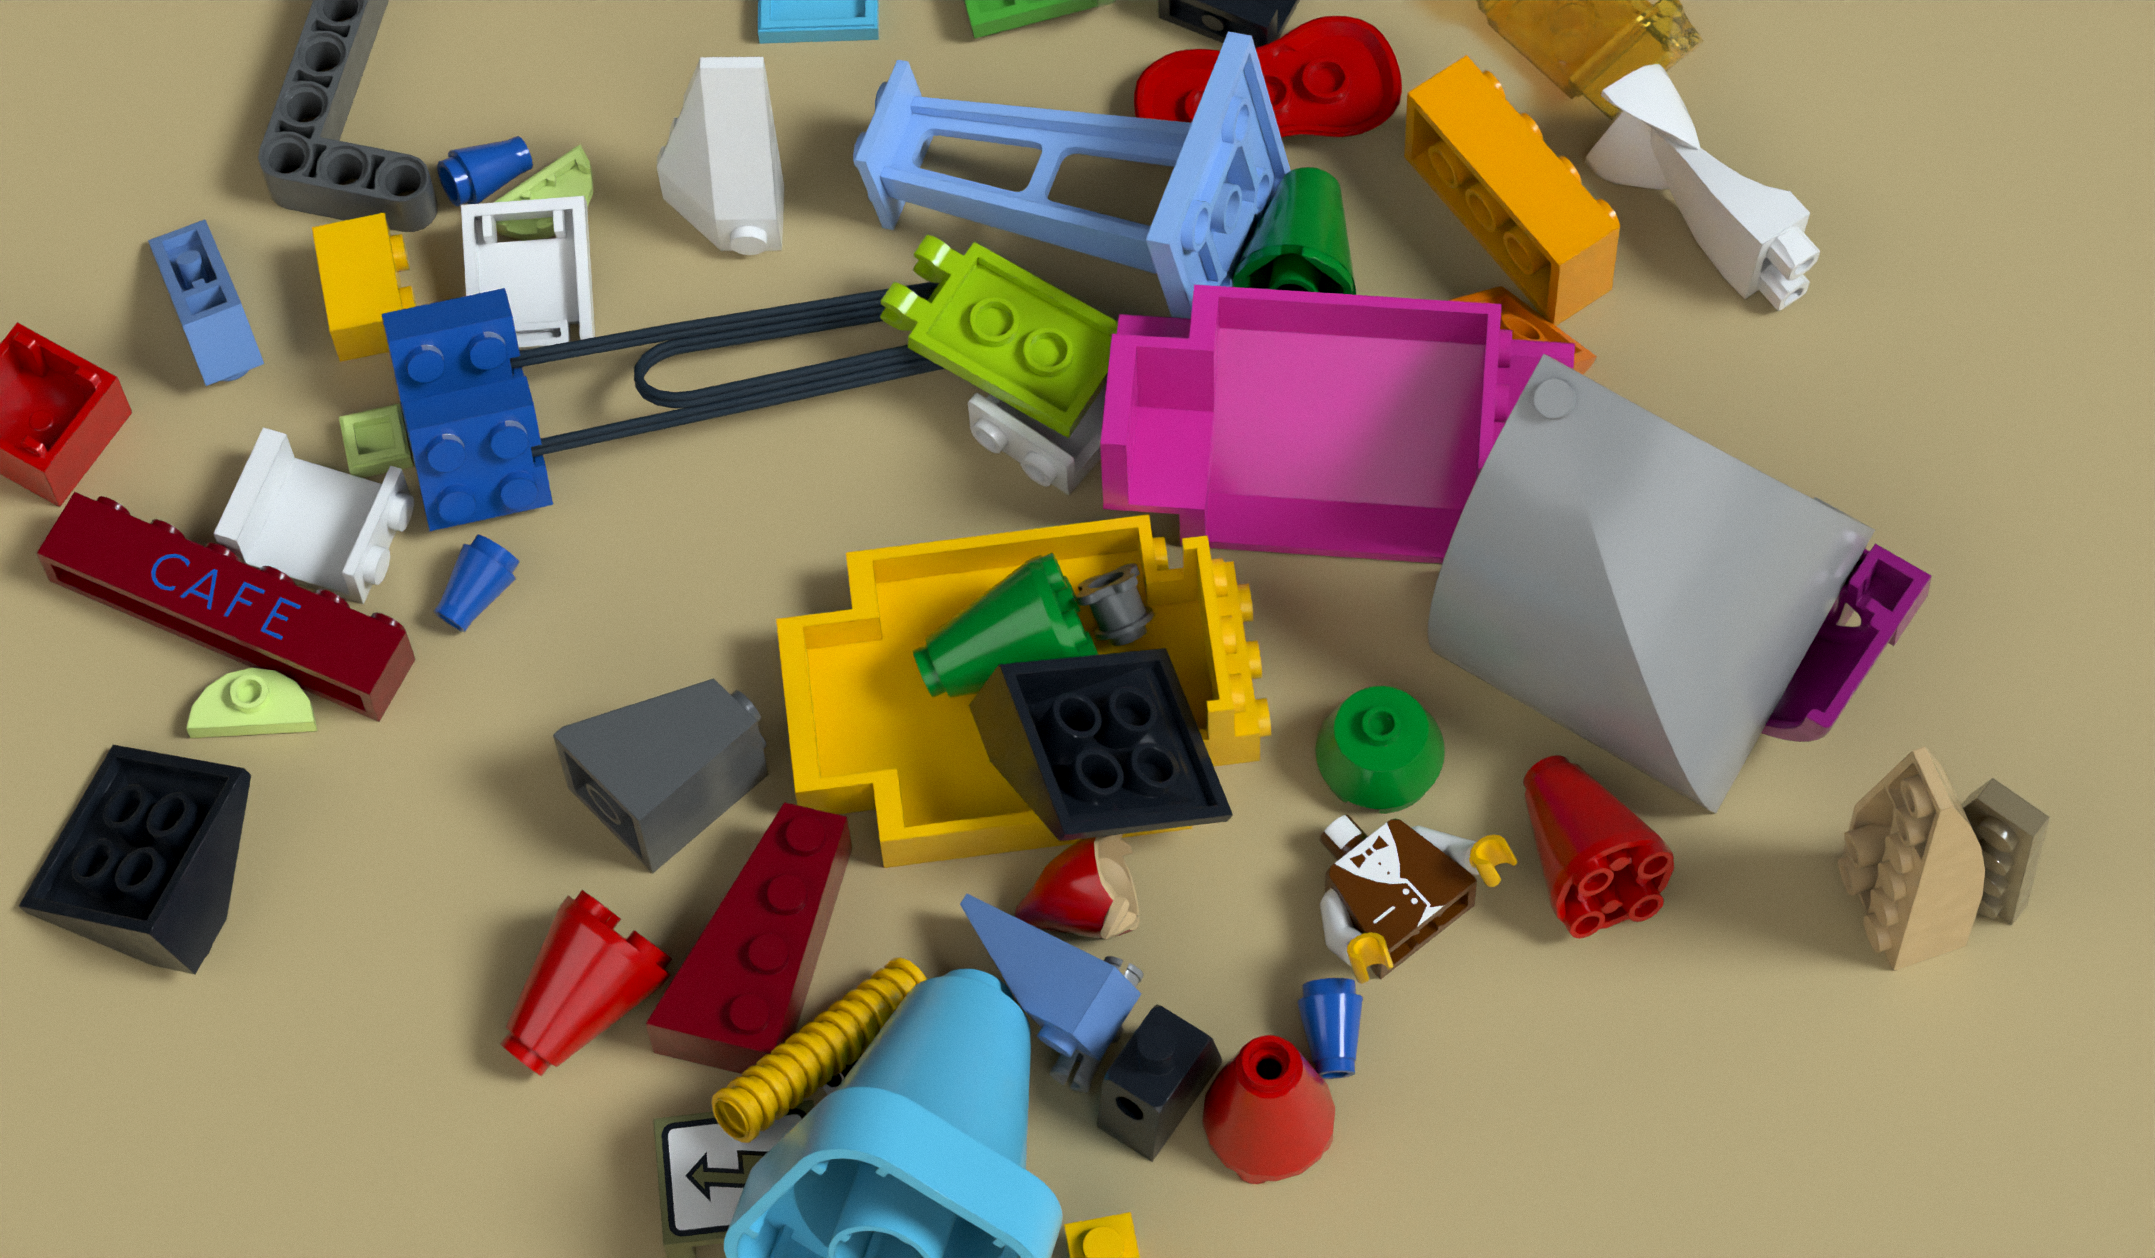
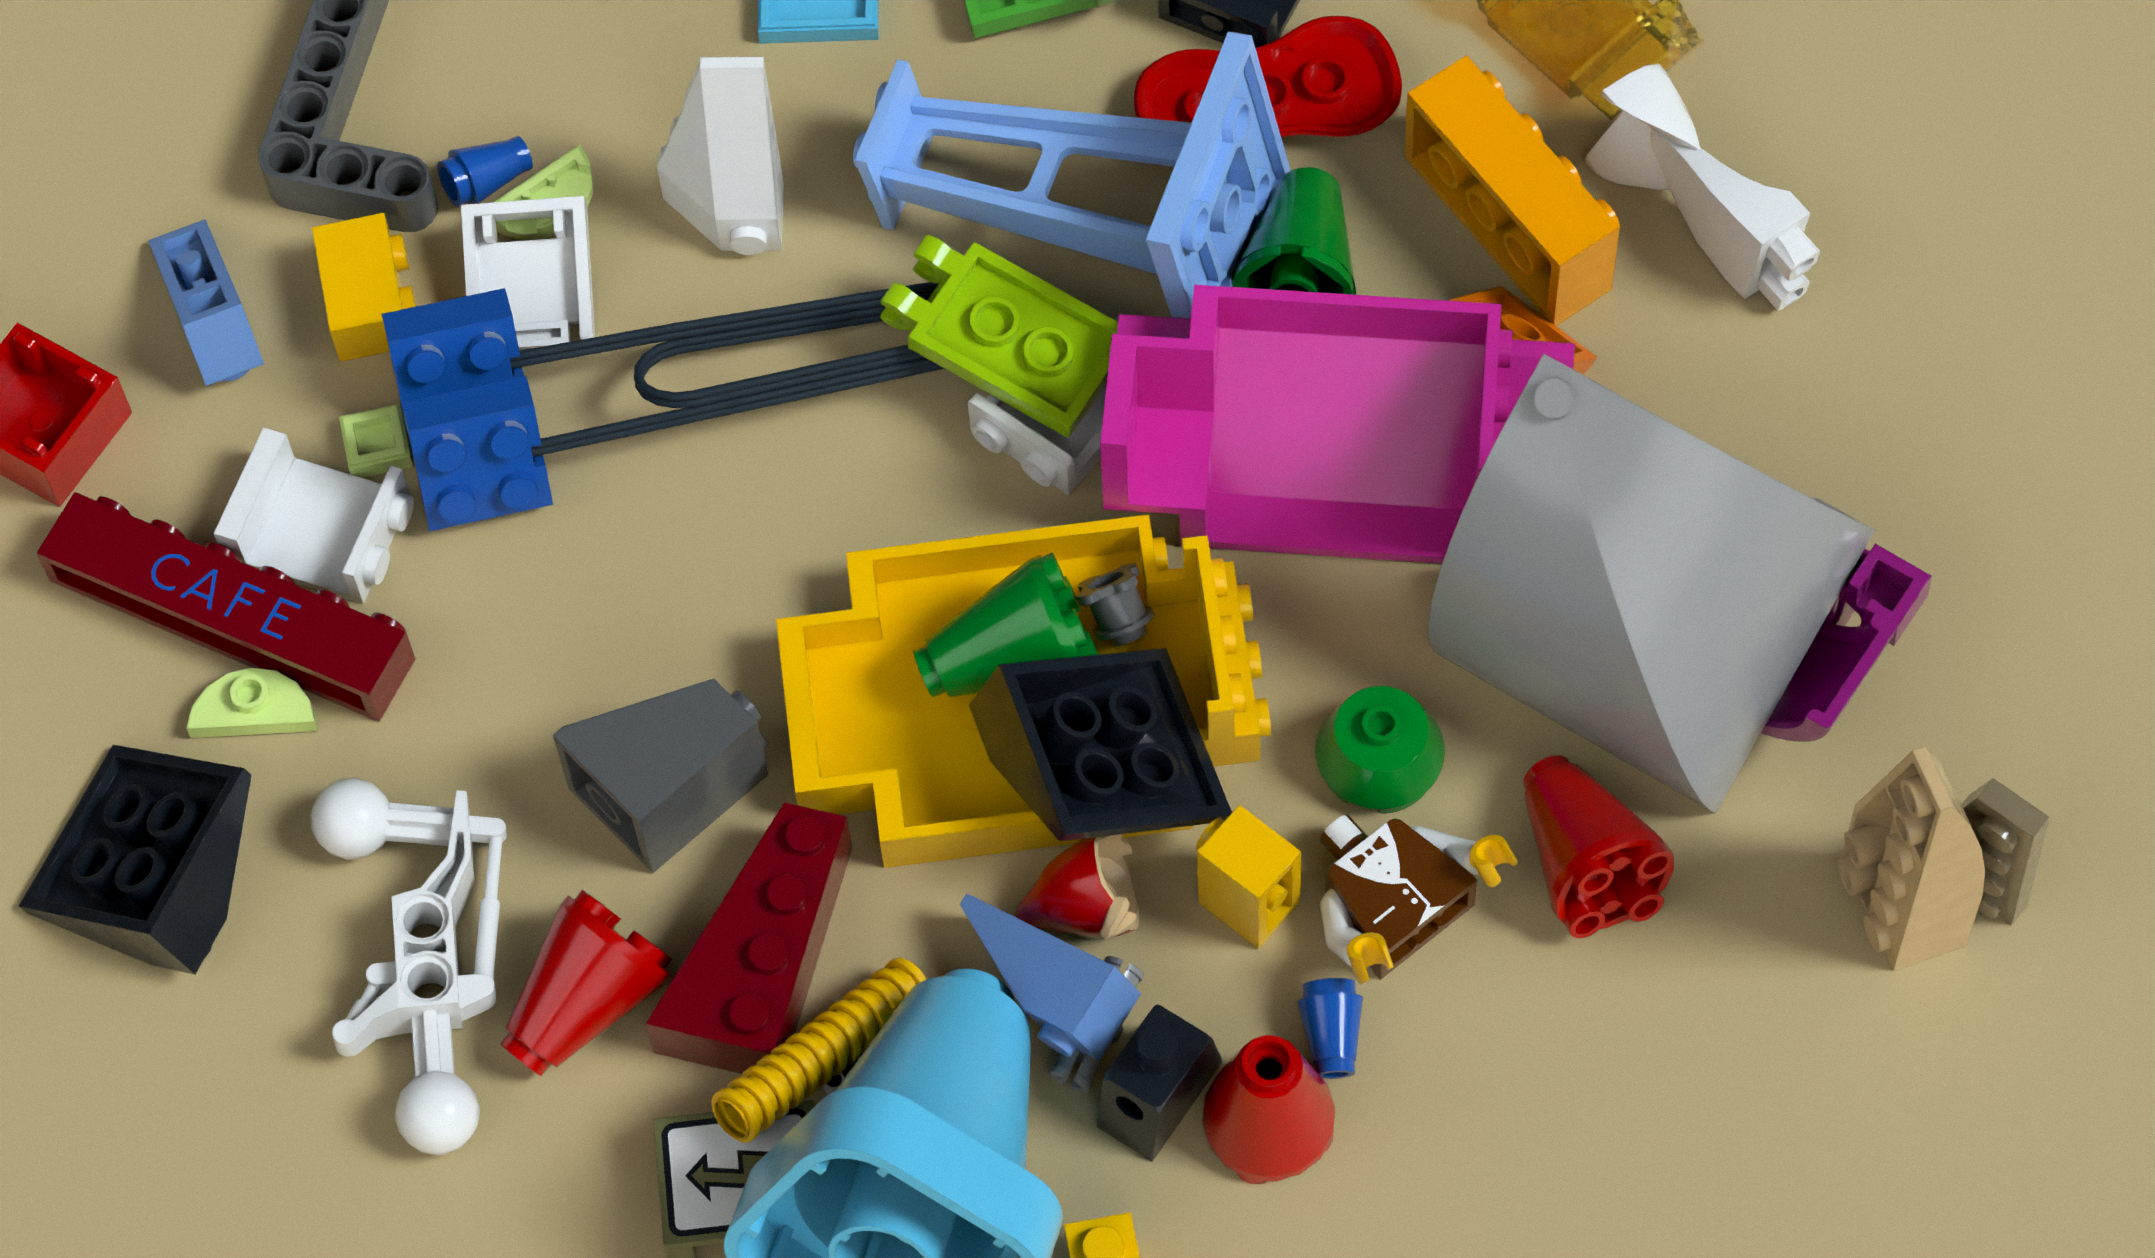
blue cone [433,534,519,632] -> none
none -> white piece [310,777,507,1156]
none -> yellow brick [1196,805,1301,950]

